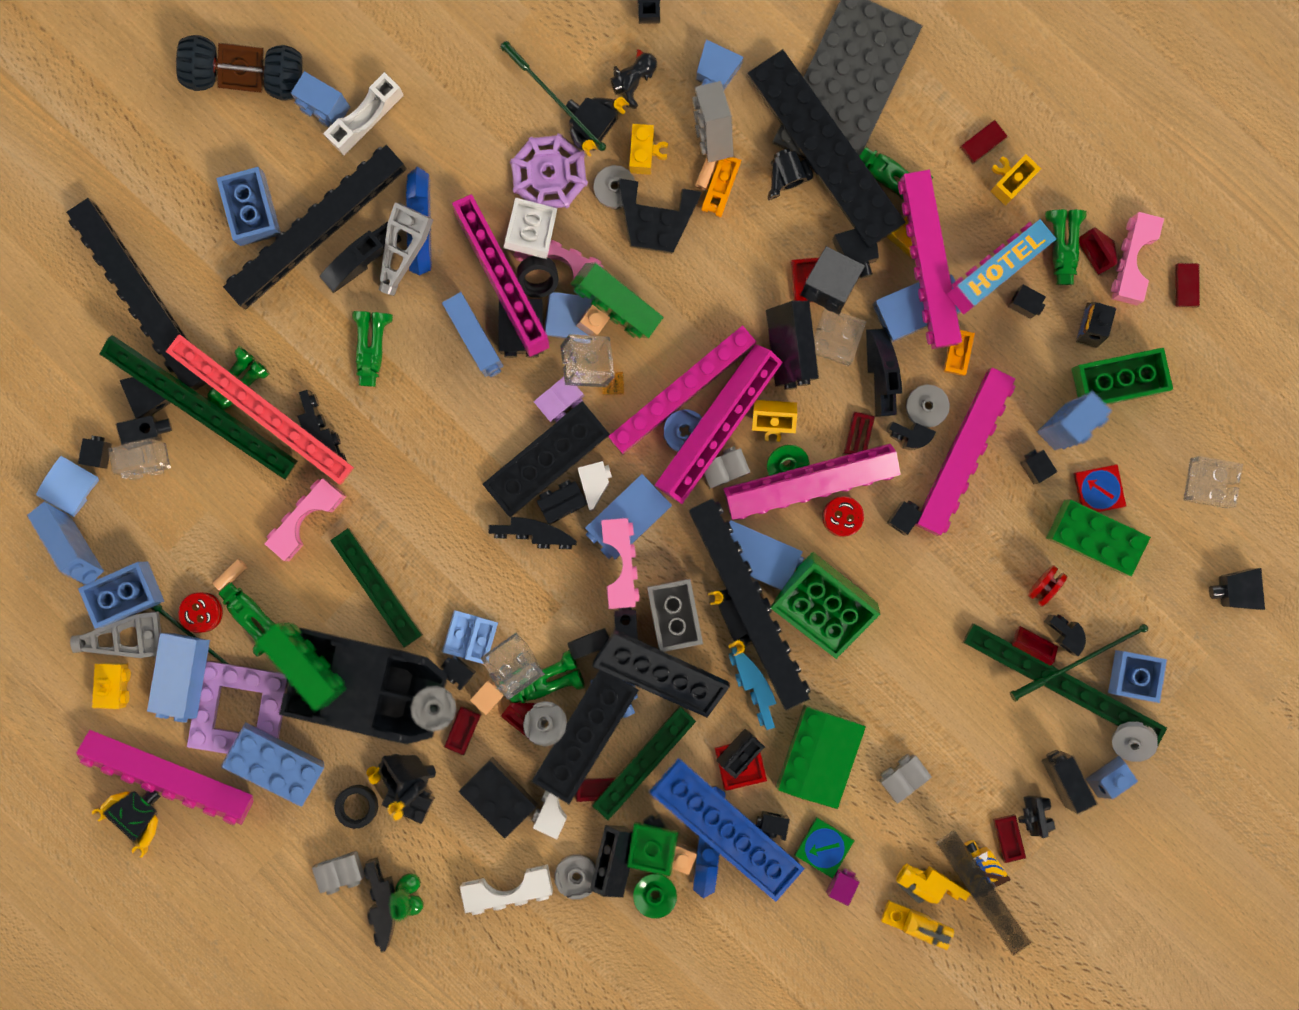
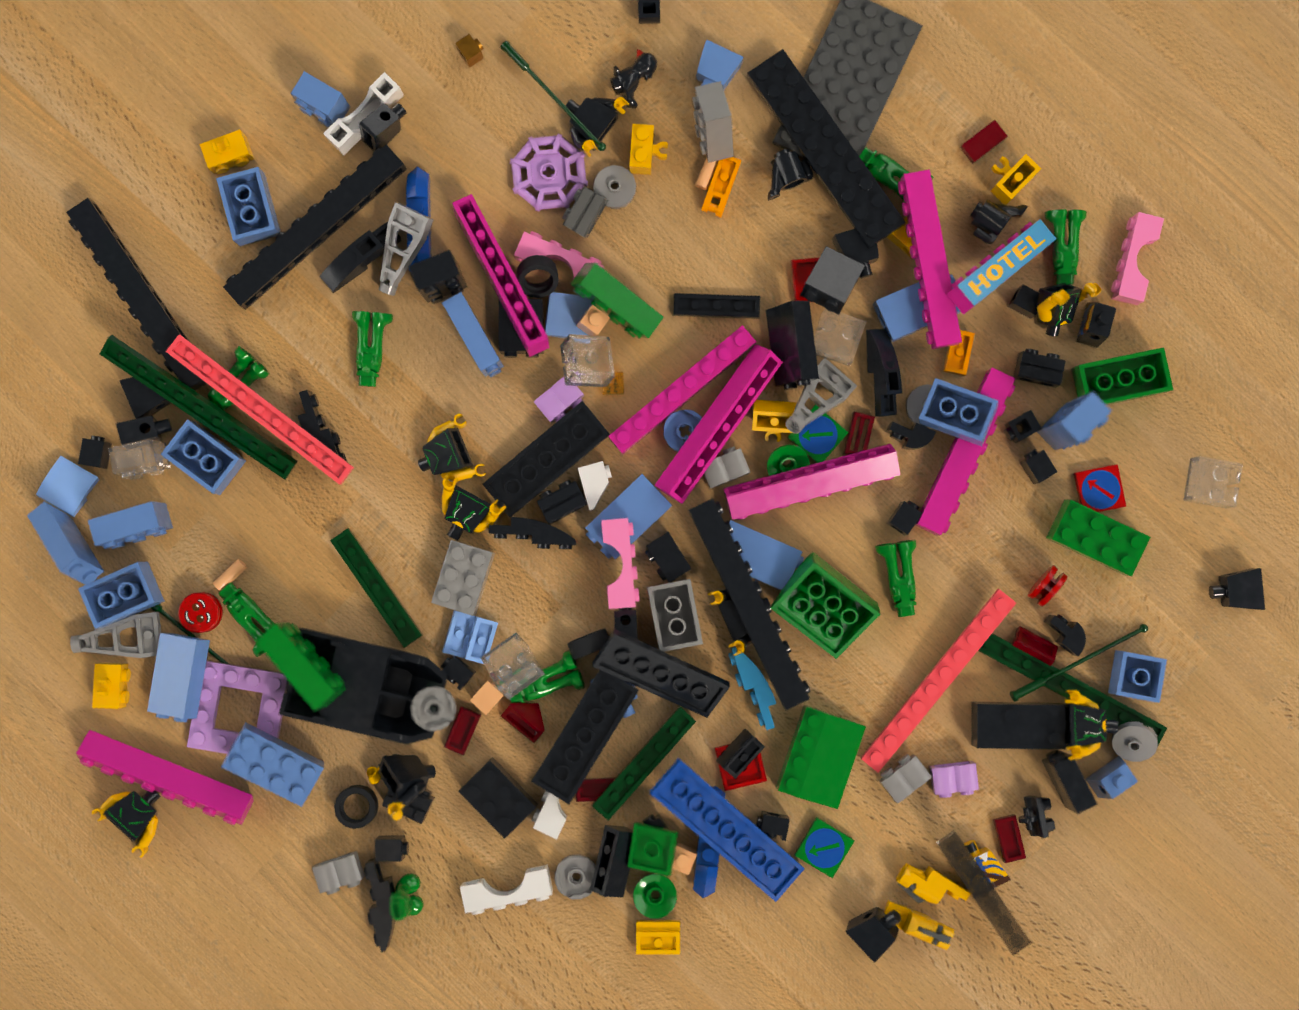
black plate [176,35,303,101] -> none
bright pink arch [265,478,347,561] -> none
white plate [504,198,557,259] -> none
light grey plate [523,701,567,747] -> none
black wing [618,178,702,254] -> none
red head [822,496,864,537] -> none
magenta brick [826,868,860,906] -> none
dark red slope [1079,227,1118,275] -> none
dark red tile [1175,263,1200,307] -> none
none -> medium blue brick [88,501,173,549]
none -> medium blue brick [161,419,247,495]
none -> yellow brick [199,129,254,174]
none -> black torso [359,103,407,152]
none -> black brick [375,835,409,862]
none -> black brick [408,250,467,304]
none -> black torso [418,414,486,481]
none -> light grey brick [431,540,495,616]
none -> torso [441,474,506,541]
none -> pearl gold plate [455,34,484,68]
none -> dark grey brick [562,186,609,238]
none -> yellow plate [636,920,680,955]
none -> black brick [645,532,691,583]
none -> black tile [673,293,760,319]
none -> light grey plate [785,358,857,434]
none -> tile [787,405,849,463]
none -> black torso [845,907,901,963]
none -> coral plate [861,589,1016,773]
none -> green piece [875,540,917,617]
none -> medium blue brick [919,378,999,446]
none -> lavender brick [929,761,979,798]
none -> black piece [970,200,1028,244]
none -> black brick [971,702,1066,750]
none -> black brick [1004,410,1042,443]
none -> black brick [1013,349,1066,388]
none -> torso [1037,283,1102,336]
none -> torso [1065,690,1118,760]

